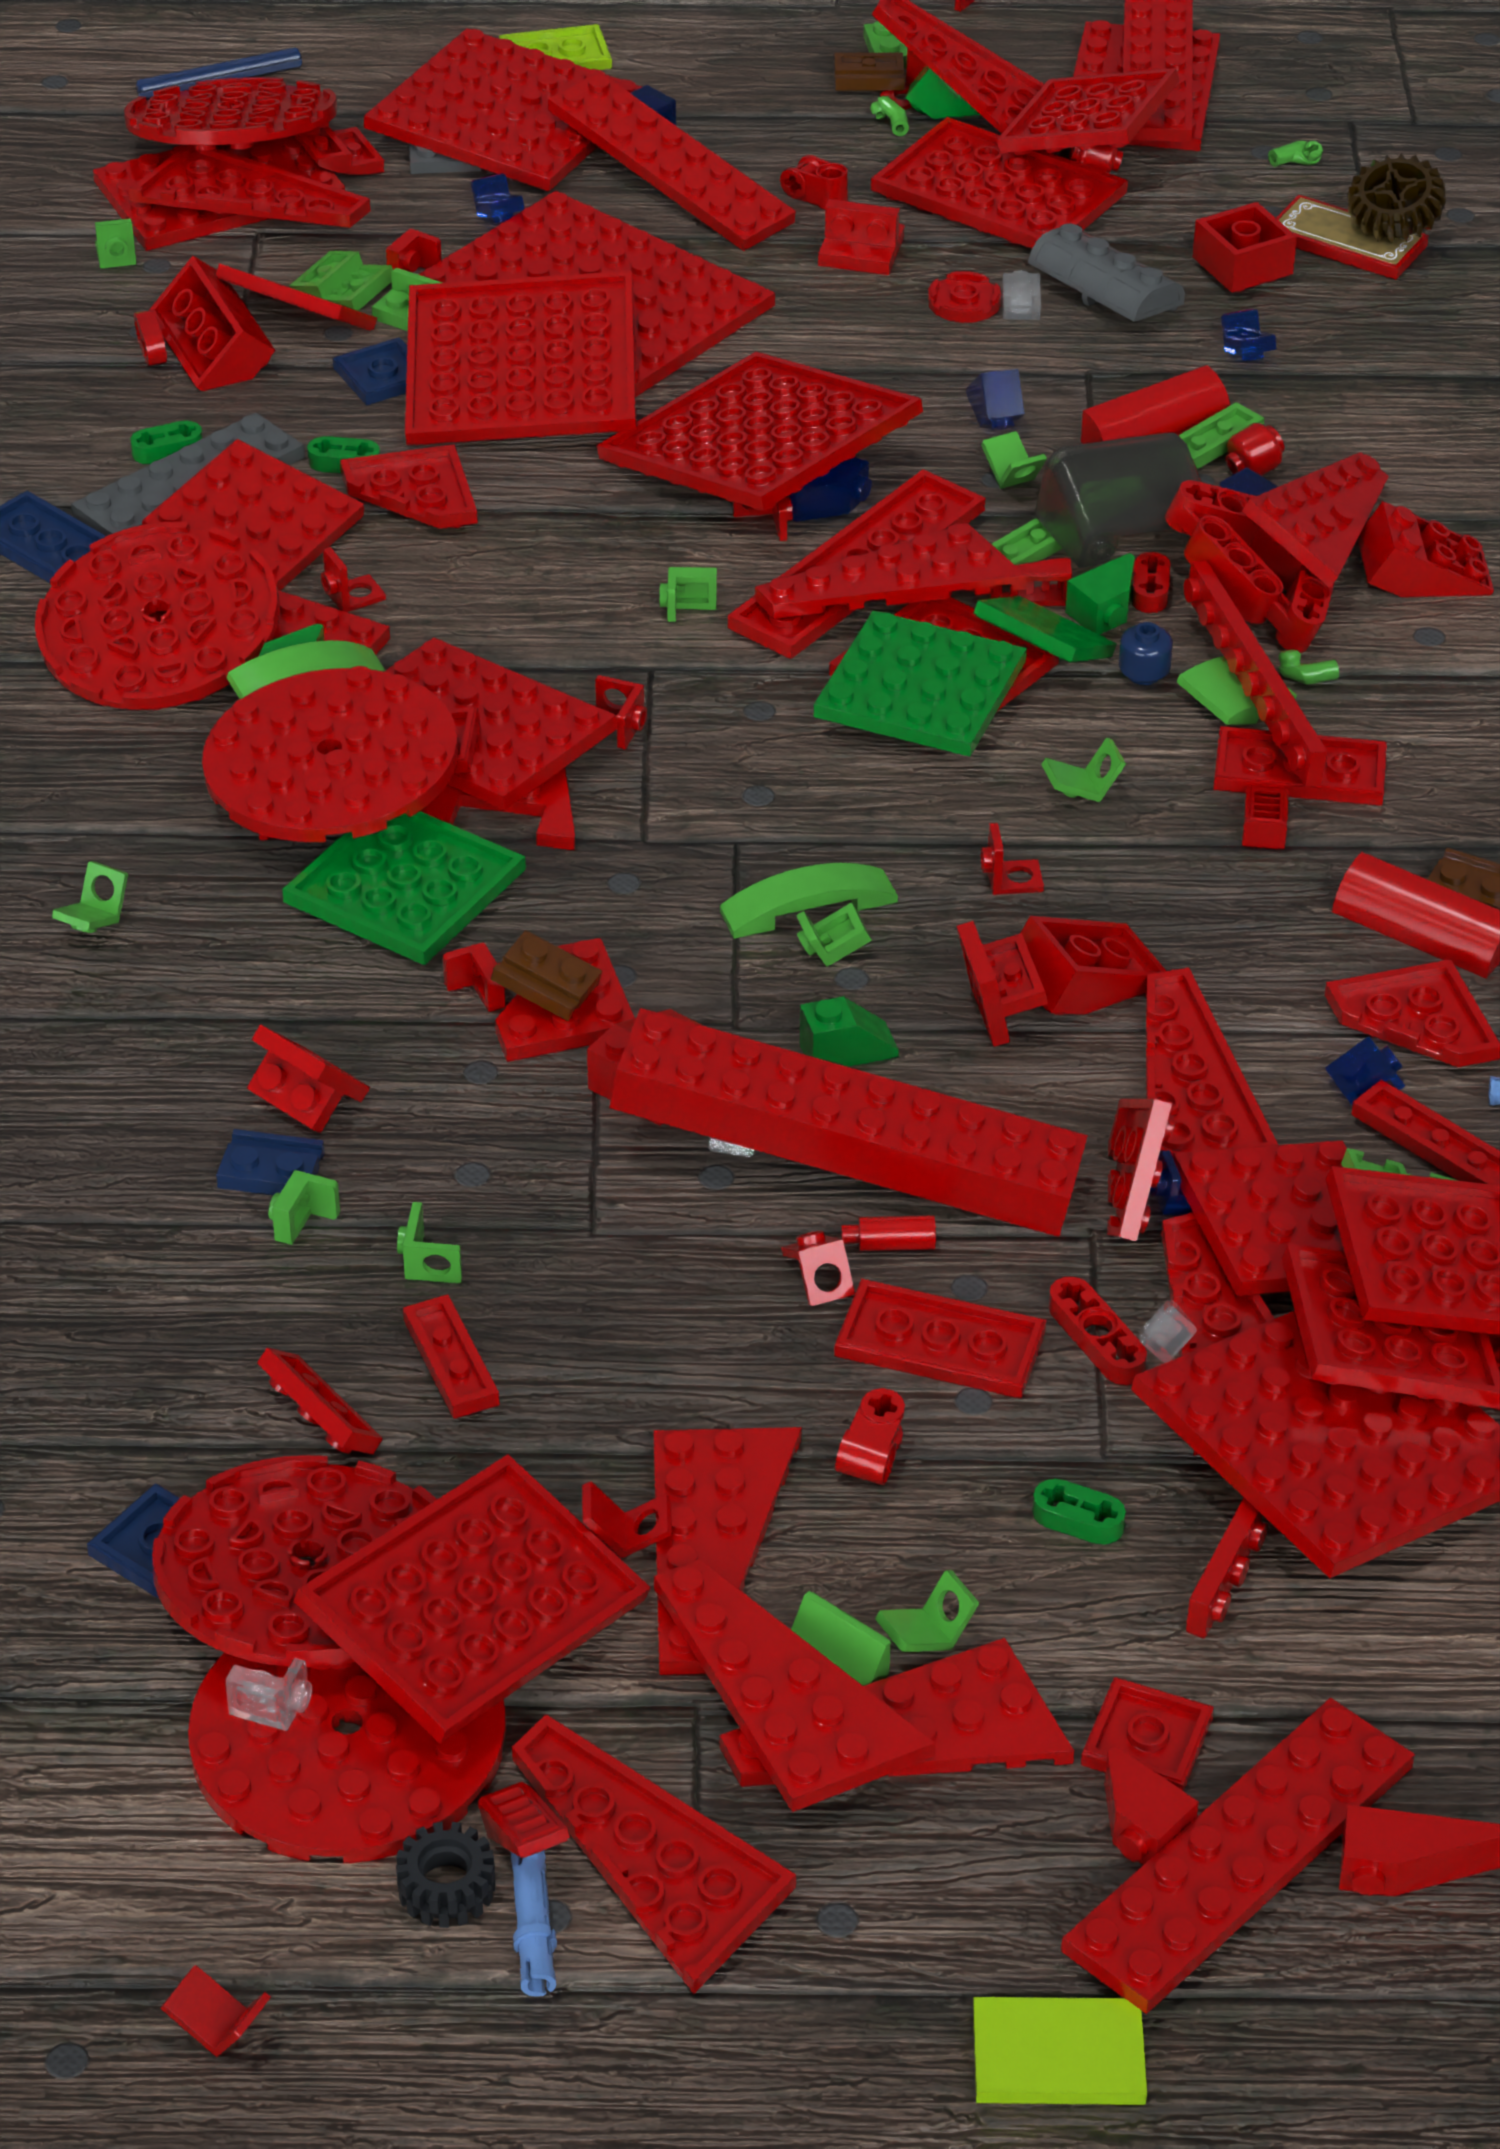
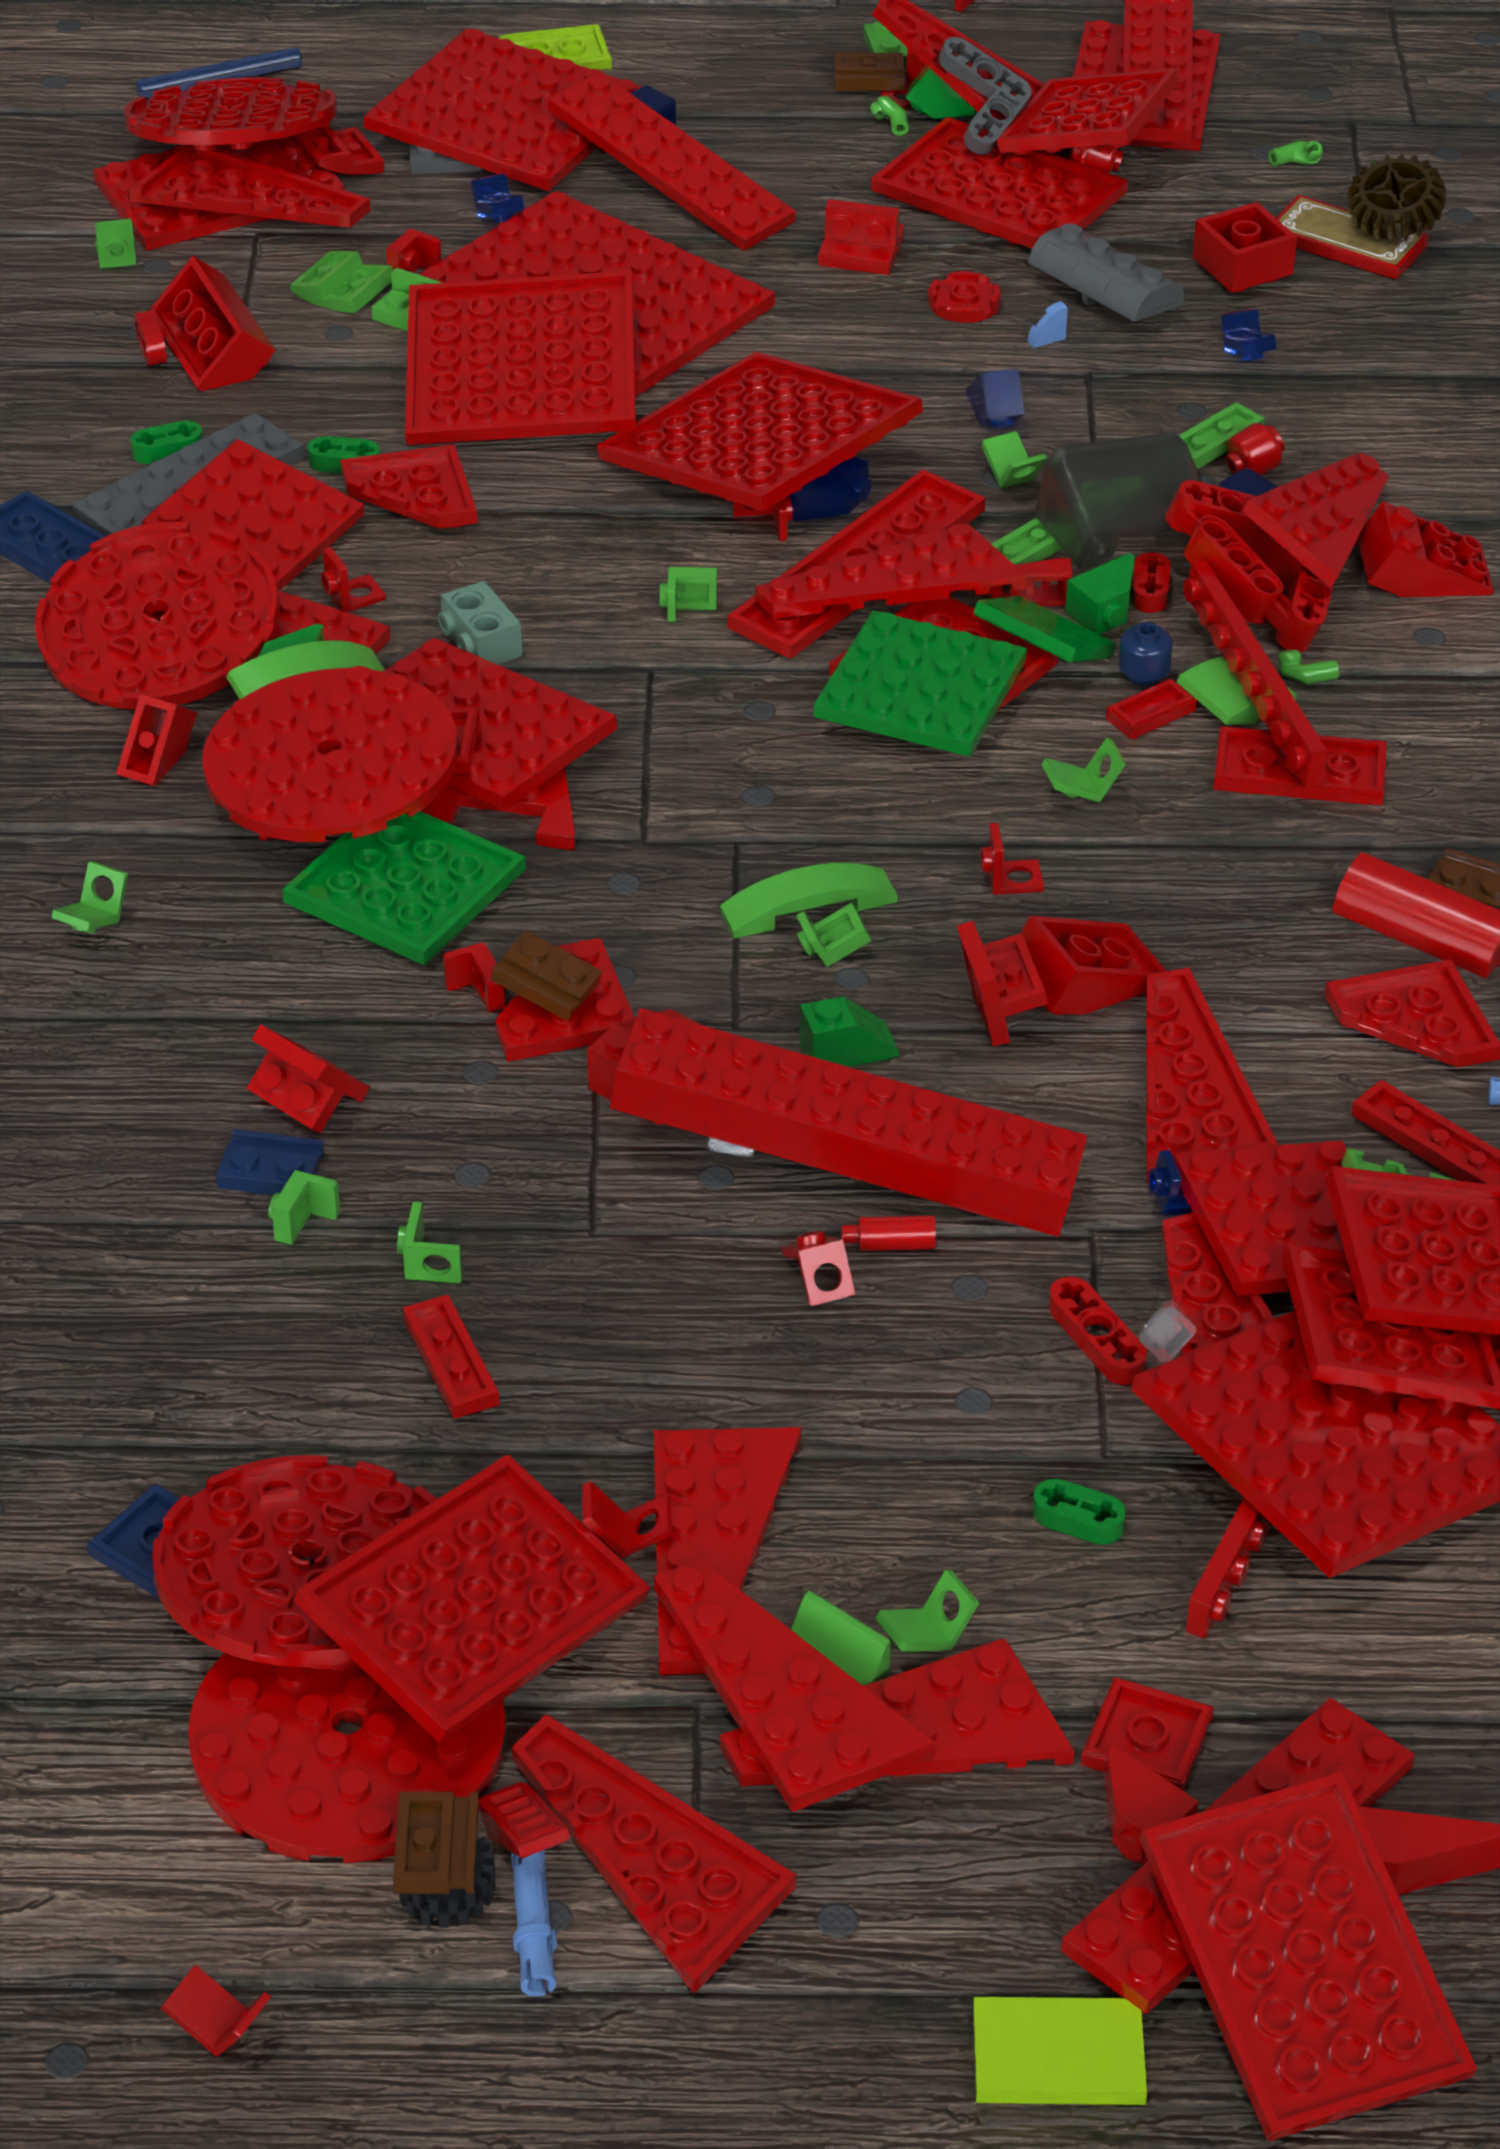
red tile [215,263,377,331] -> none
clear bracket [225,1658,313,1731] -> none
red plate [257,1347,383,1455] -> none
dark blue tile [333,337,407,405] -> none
red bracket [595,675,647,750] -> none
red piece [780,155,848,210] -> none
red tile [834,1278,1047,1399] -> none
red piece [835,1388,905,1486] -> none
clear bracket [1001,271,1041,320] -> none
red brick [1081,365,1230,465] -> none
red plate [1107,1098,1174,1241] -> none
red slope [1242,785,1289,849] -> none
clear blue bracket [1325,1036,1406,1105] -> none
none -> red slope [116,694,197,786]
none -> reddish brown plate [393,1792,479,1894]
none -> sand green brick [438,581,522,664]
none -> dark grey beam [938,37,1032,154]
none -> medium blue tile [1027,301,1068,348]
none -> red tile [1106,679,1197,740]
none -> red plate [1139,1772,1477,2142]

